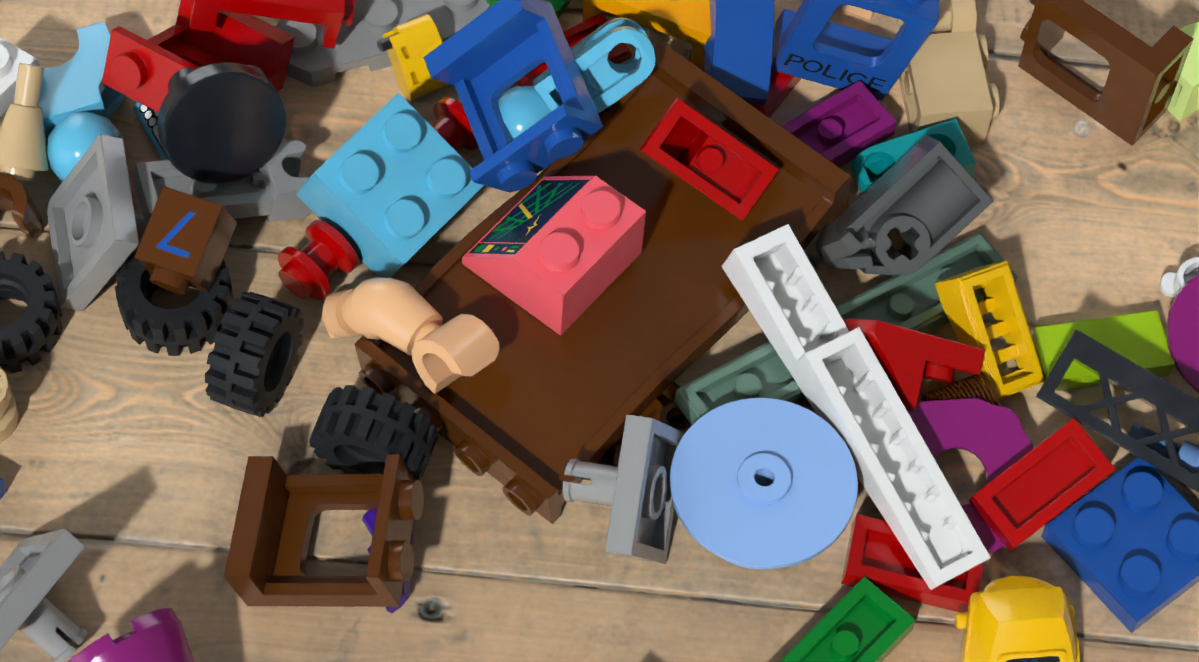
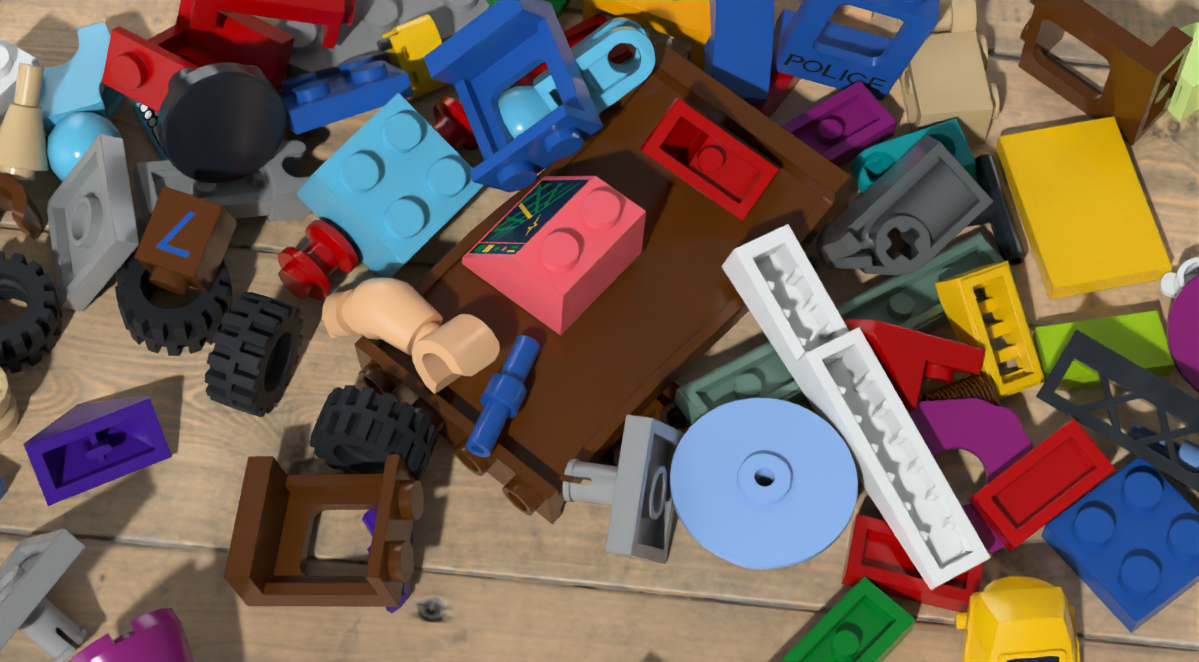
none -> dark purple slope [23,395,172,506]
none -> blue plate [278,54,414,135]
none -> blue bar [466,335,541,458]
none -> black piece [967,154,1026,266]
none -> yellow tile [996,116,1172,300]

